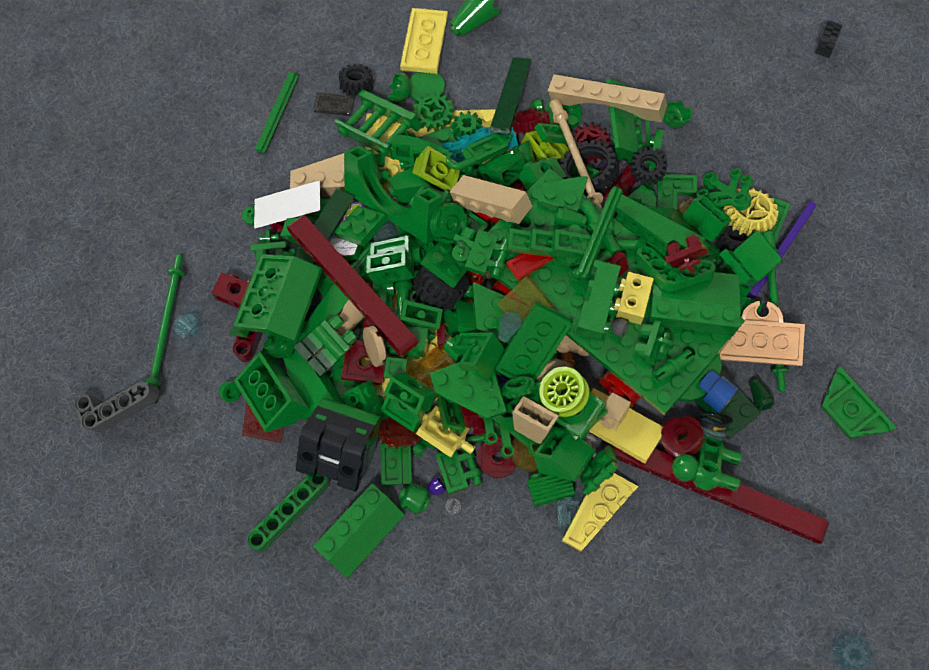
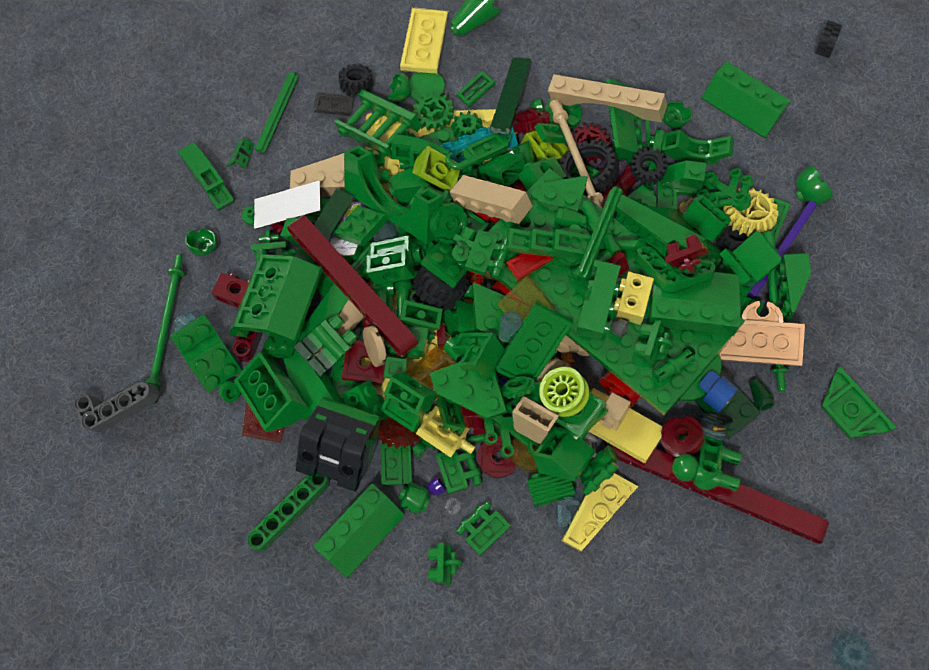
none -> green bracket [170,314,242,393]
none -> green slope [177,142,234,211]
none -> green hair [185,228,217,256]
none -> green piece [226,137,255,169]
none -> green hips [428,543,463,585]
none -> green tile [456,71,496,108]
none -> green plate [456,501,511,556]
none -> green arch [662,130,734,165]
none -> green slope [662,160,706,191]
none -> green slope [701,61,791,138]
none -> green slope [776,253,811,323]
none -> green cylinder [795,165,833,205]

